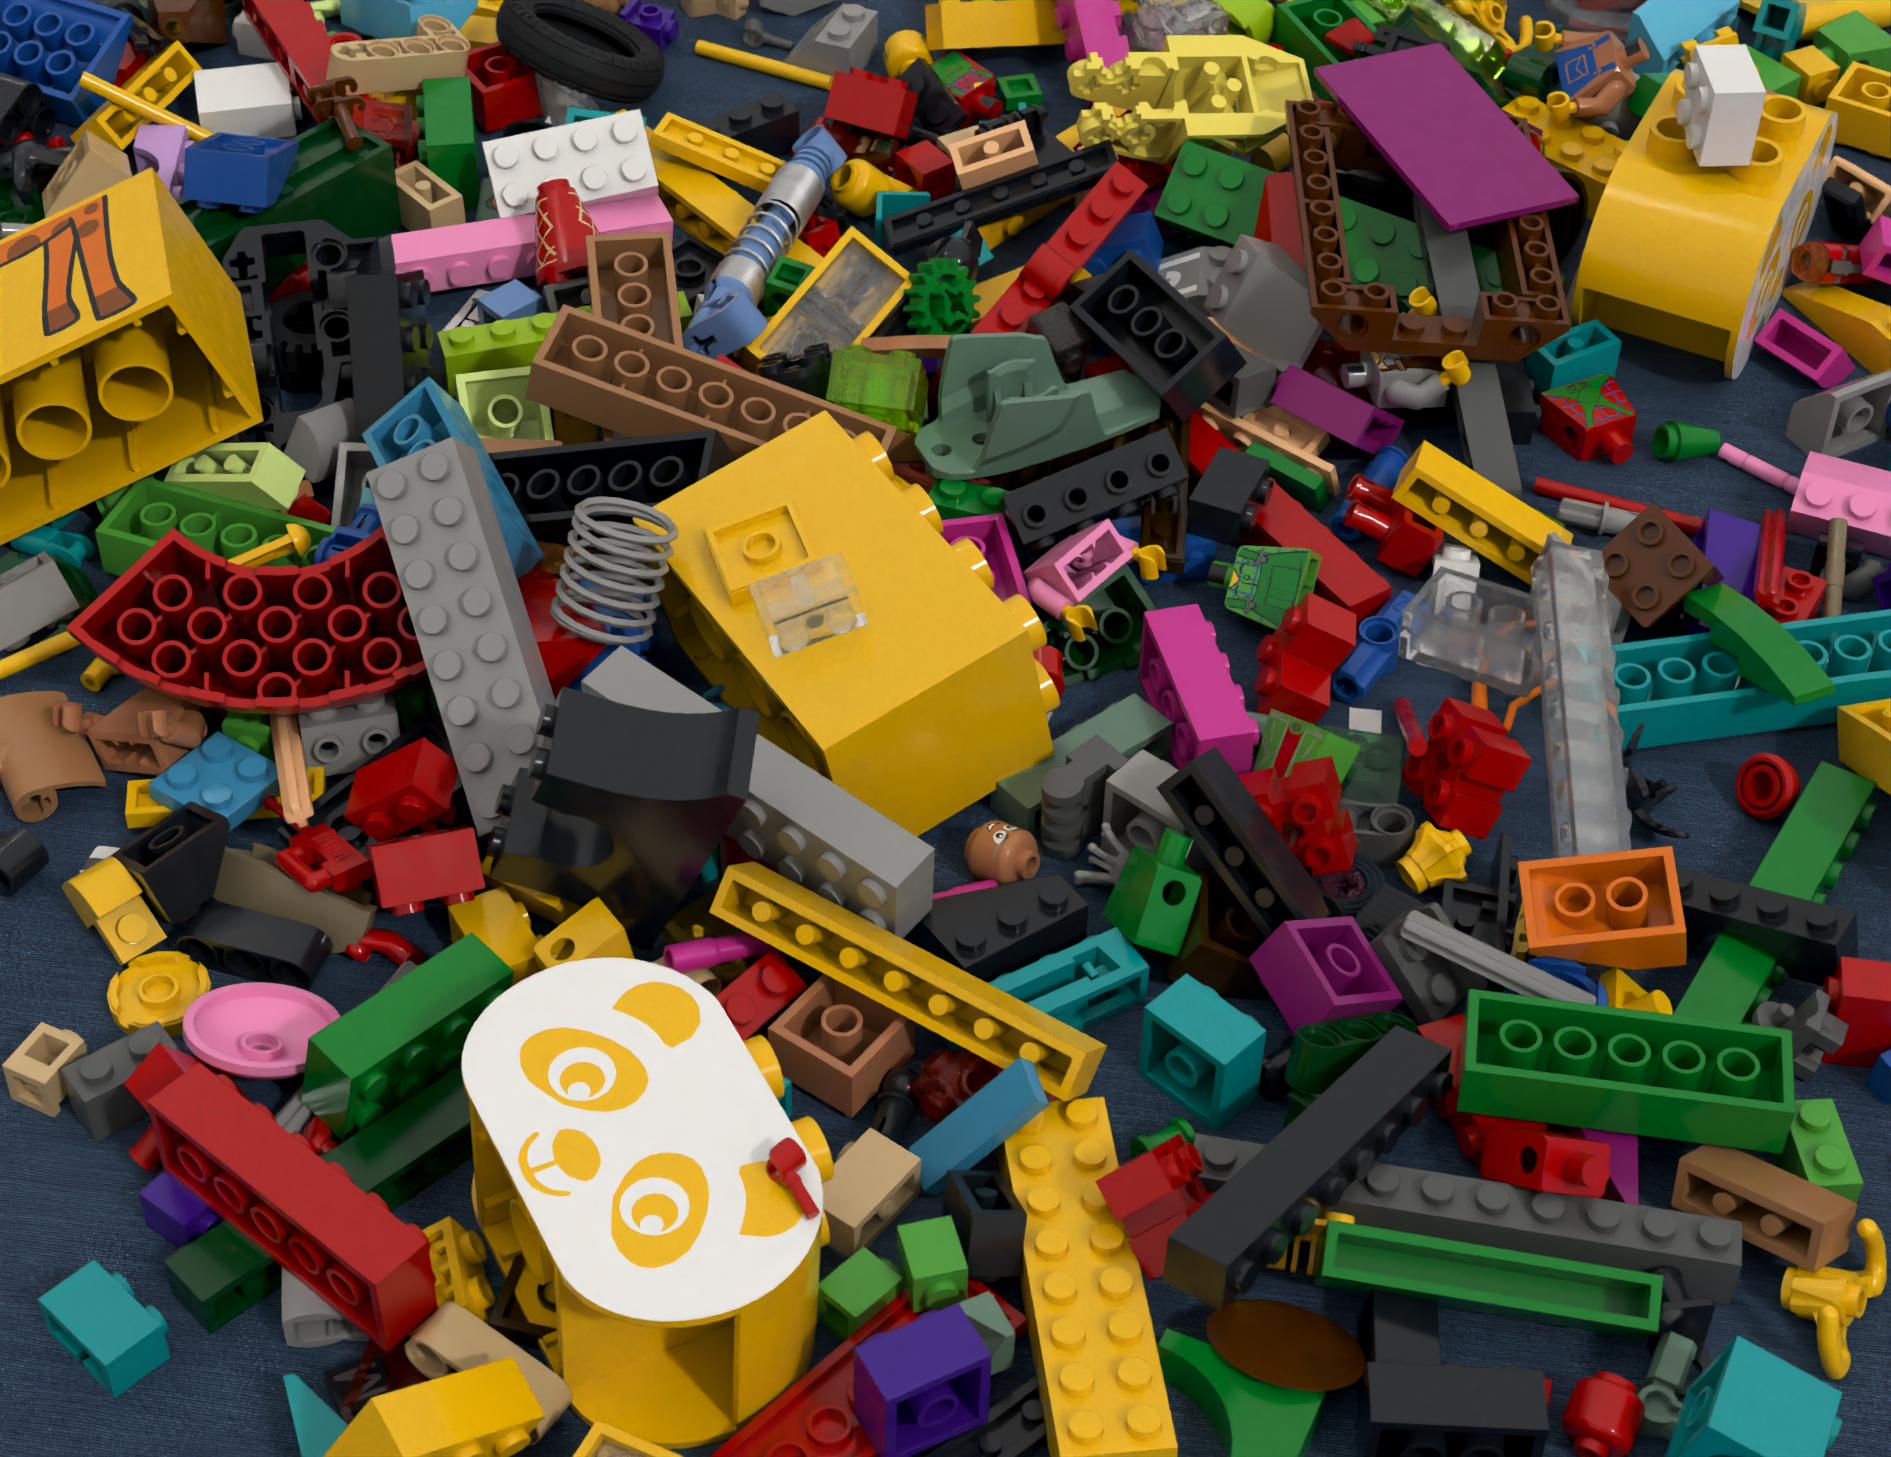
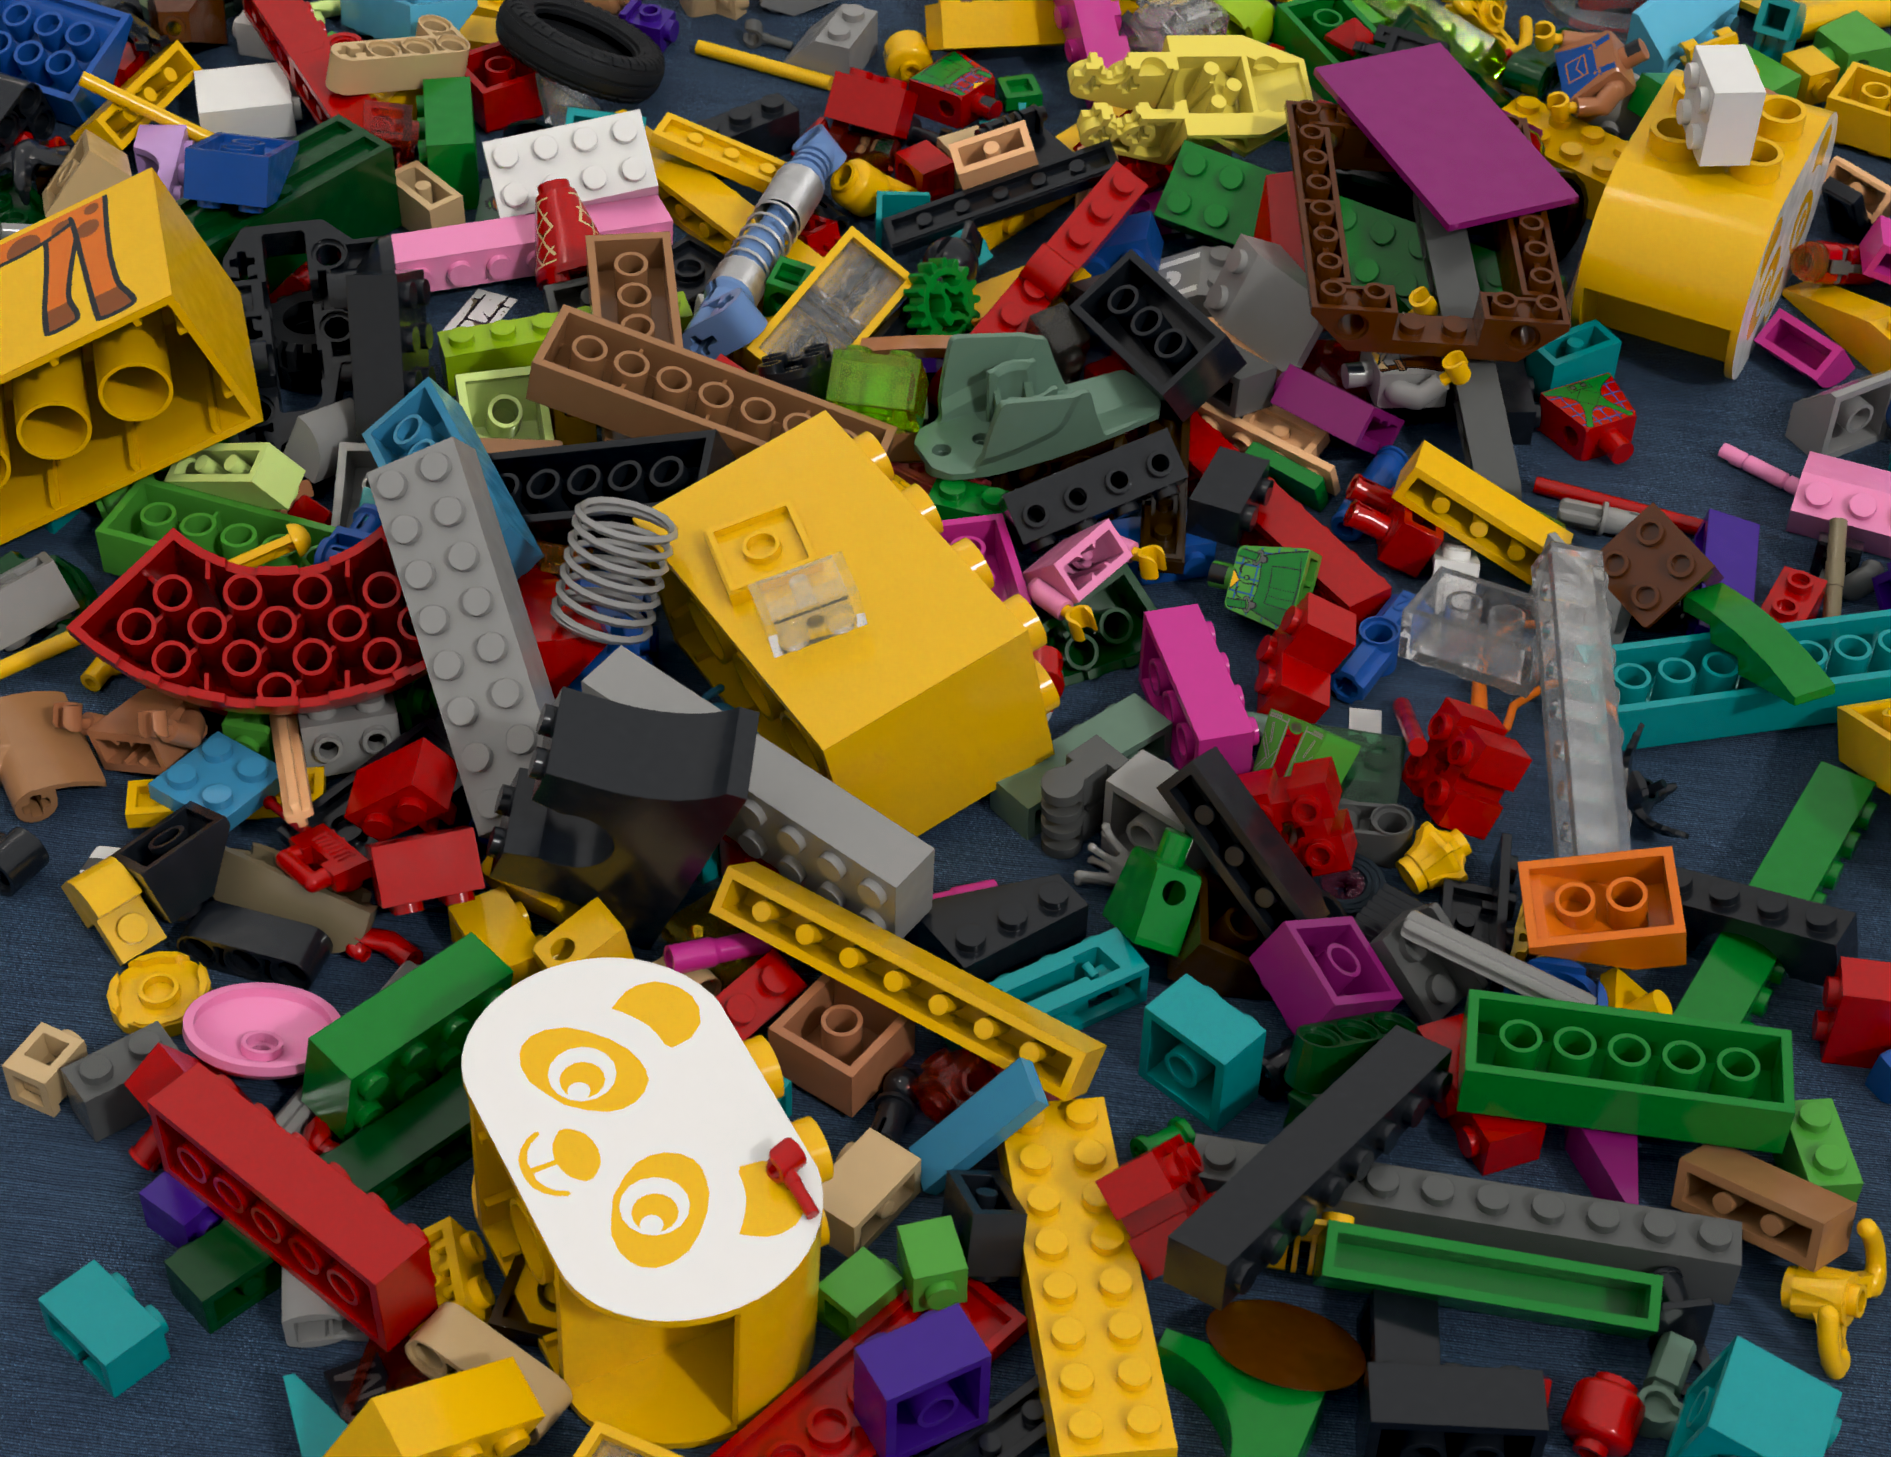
teal bar [10,525,95,568] -> none
reddish brown piece [307,76,366,151] -> none
medium blue brick [477,279,544,325] -> none
black plate [897,57,970,134] -> none
sand green slope [959,1291,1015,1375] -> none
nougat head [964,820,1040,886] -> none
yellow brick [1249,133,1291,173] -> none
red torso [1480,1123,1611,1198] -> none
green cone [1652,420,1721,463] -> none
red brick [1735,752,1800,820] -> none
dark grey hips [1752,988,1849,1082] -> none
red axle [1753,508,1787,610] -> none

